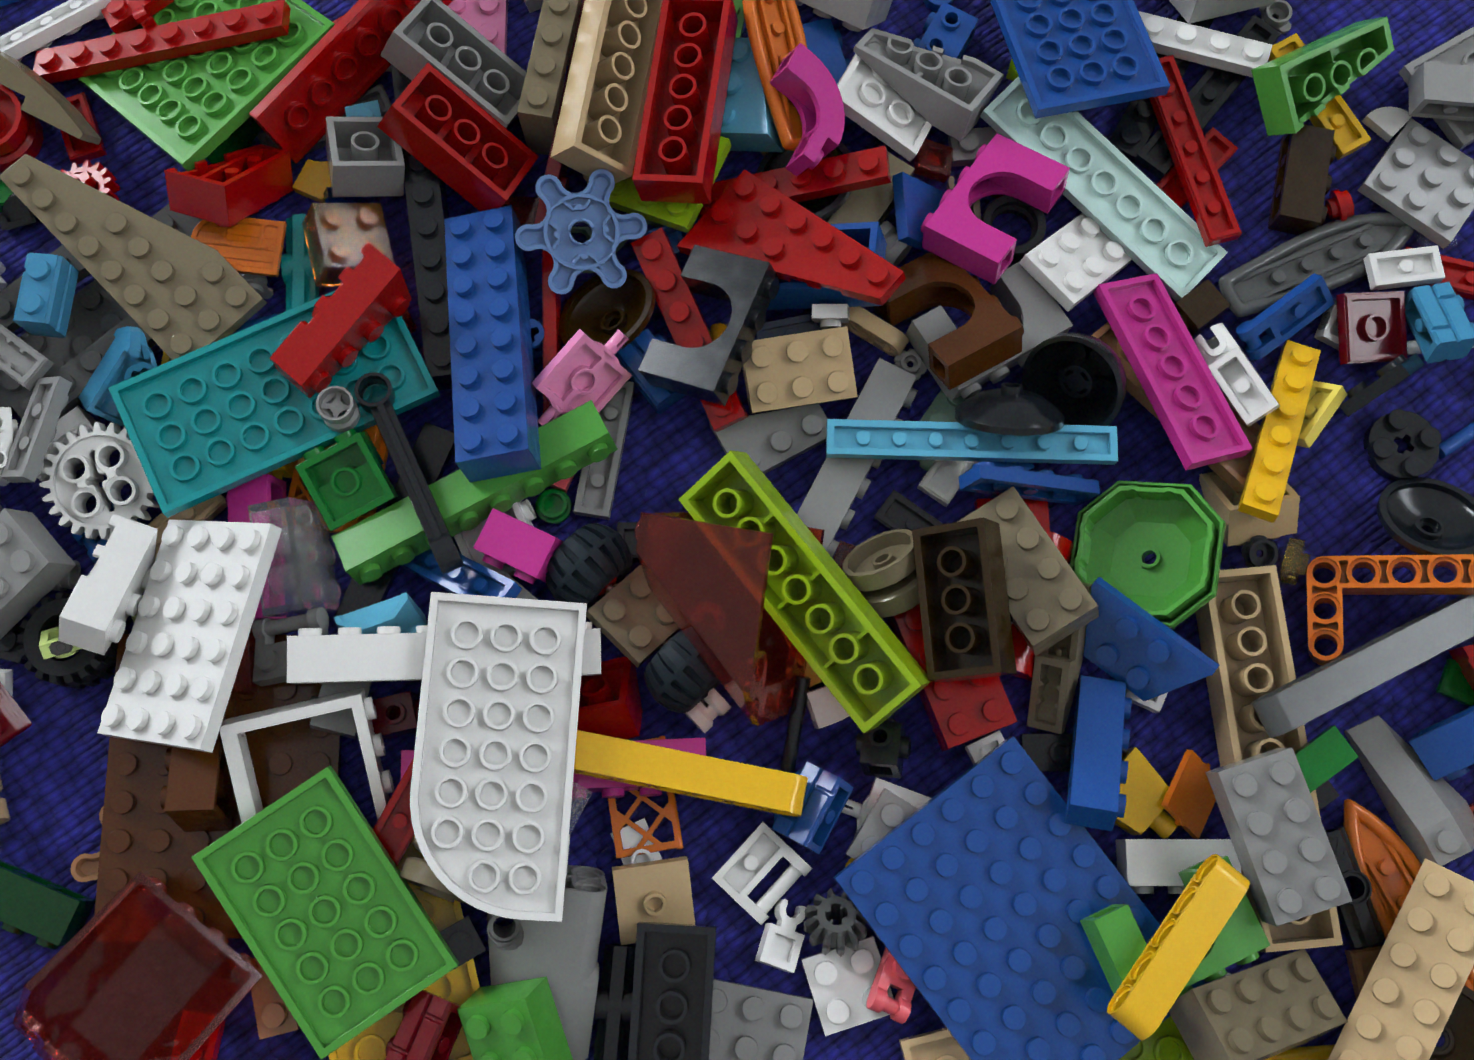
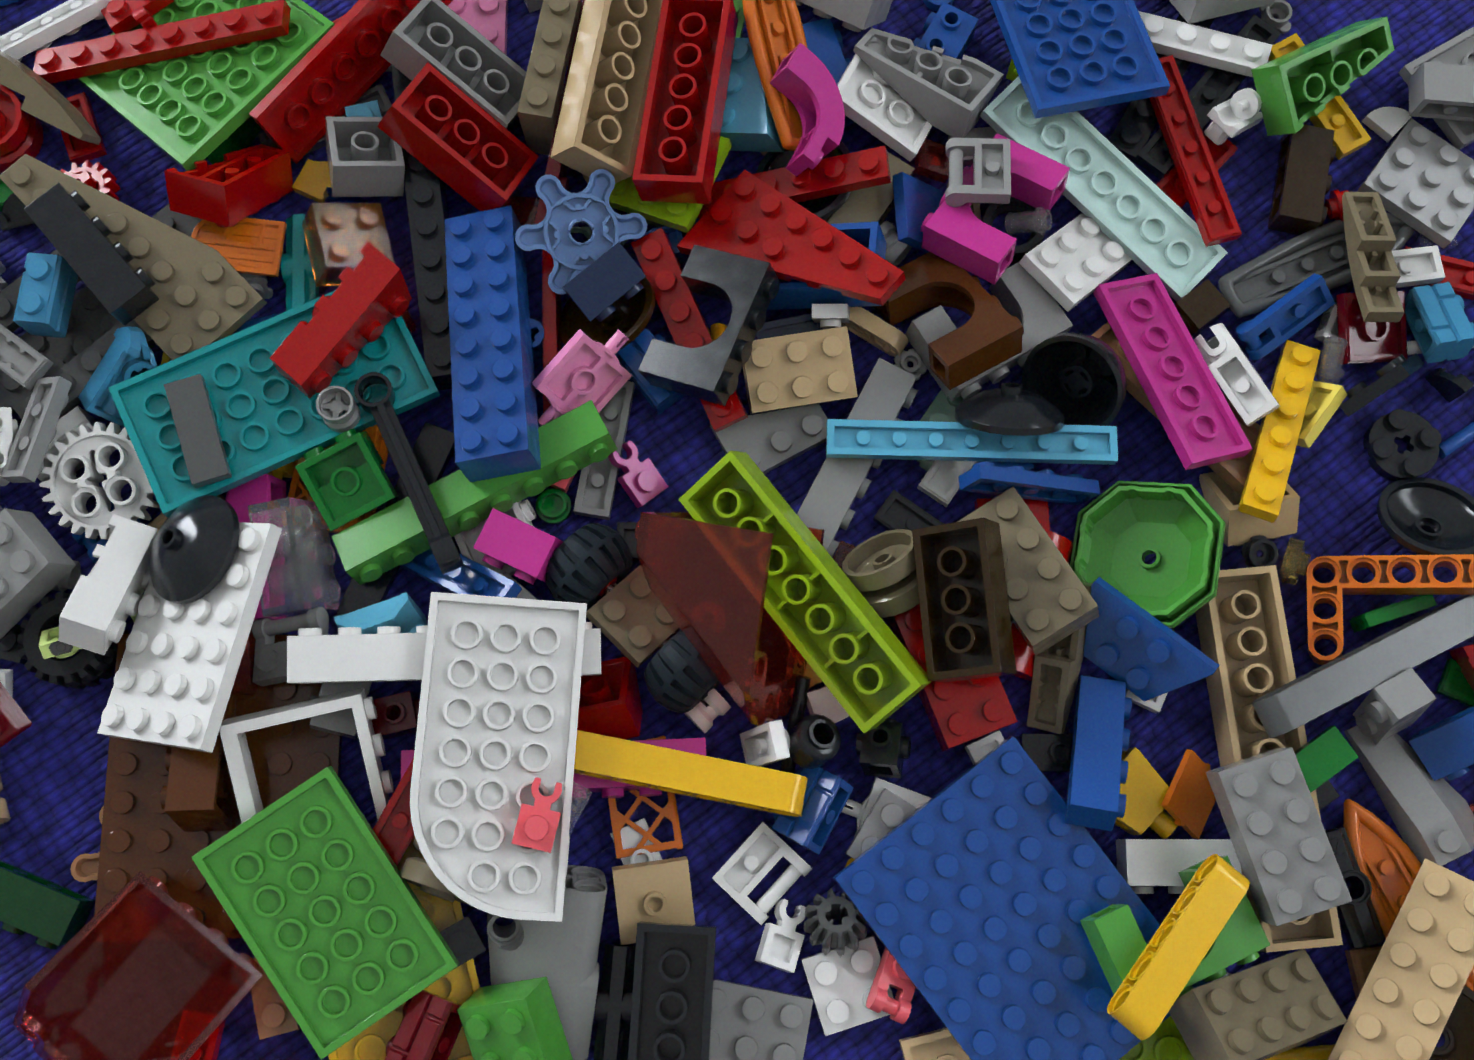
none -> black brick [23,182,159,326]
none -> black dish [149,495,240,604]
none -> dark grey tile [164,374,232,488]
none -> coral plate [511,777,562,853]
none -> dark blue brick [562,242,646,322]
none -> dark pink plate [608,440,669,508]
none -> white plate [740,719,790,767]
none -> black head [788,714,841,769]
none -> light grey plate [945,138,1011,207]
none -> clear pin [1005,206,1052,235]
none -> white hips [1204,88,1263,146]
none -> clear pin [1315,336,1348,384]
none -> dark tan slope [1342,192,1405,322]
none -> green tile [1349,595,1437,633]
none -> light grey brick [1353,667,1437,745]
none -> black tile [1424,368,1474,403]

